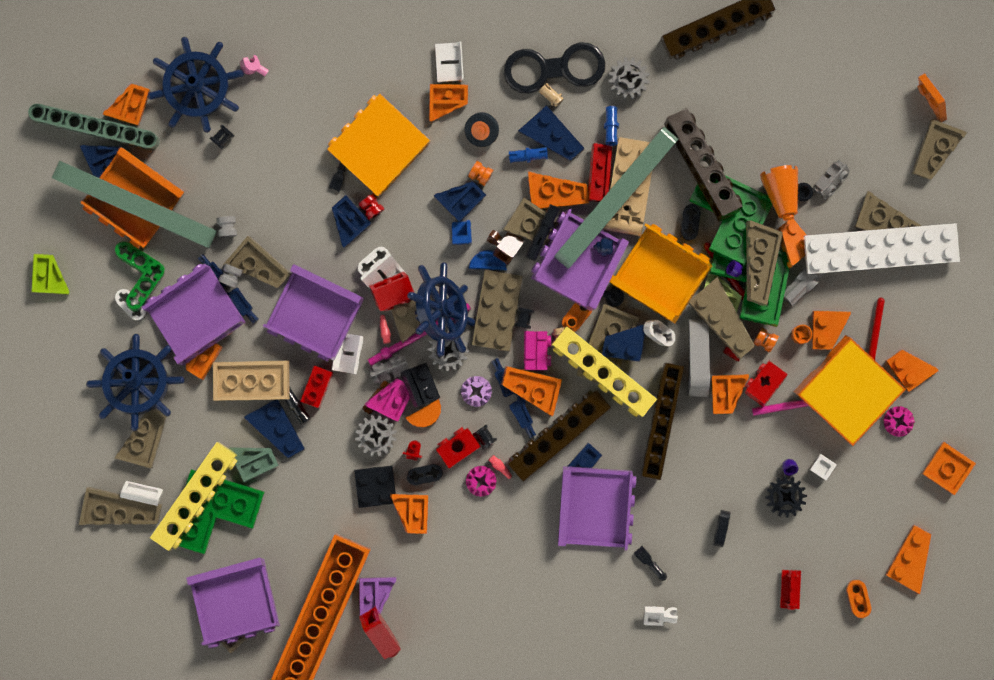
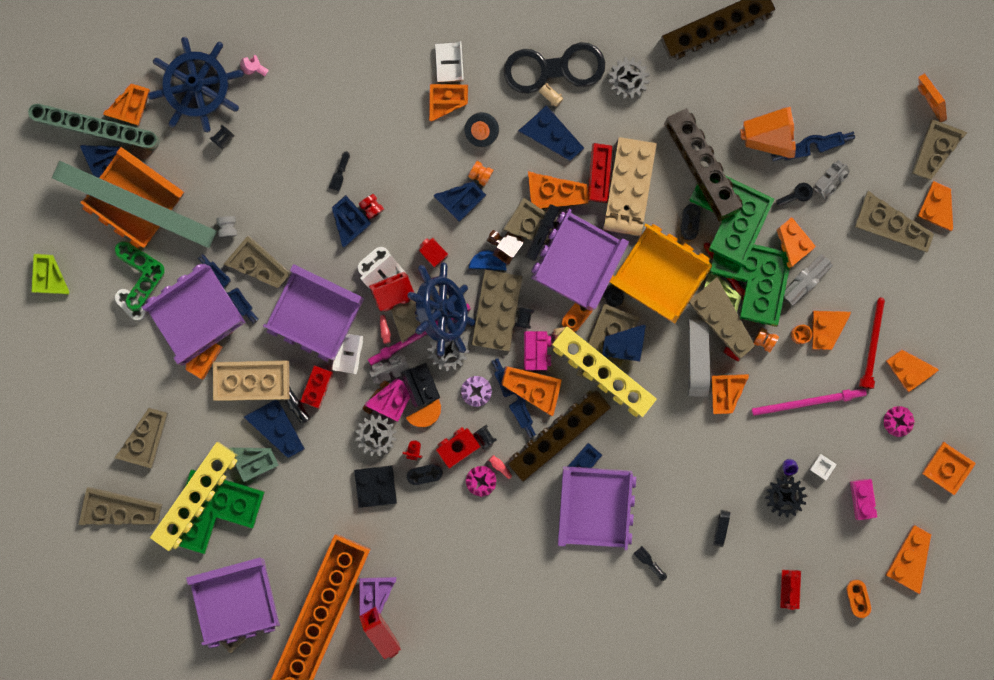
dark blue piece [86,334,185,431] -> none
white tile [120,481,163,506] -> none
light grey wheel [218,263,243,288] -> none
light orange panel [327,94,431,198] -> none
orange wing [390,494,428,534] -> none
blue panel [452,220,472,245] -> none
blue pin [509,147,548,163] -> none
sand green beam [554,127,678,269] -> none
dark blue plate [593,237,613,257] -> none
blue pin [604,106,619,146] -> none
dark brown brick [641,363,684,480] -> none
white plate [643,607,678,626] -> none
white beam [644,319,675,346] -> none
dark purple hinge [726,260,743,277] -> none
red brick [745,360,788,407] -> none
dark tan wing [746,220,783,306] -> none
orange cone [760,165,798,221] -> none
yellow tile [793,335,906,446] -> none
white plate [804,223,960,274] -> none
none -> red brick [419,238,449,268]
none -> orange slope [740,107,796,158]
none -> dark blue piece [770,131,855,162]
none -> dark pink brick [850,479,877,520]
none -> orange wing [917,181,953,231]

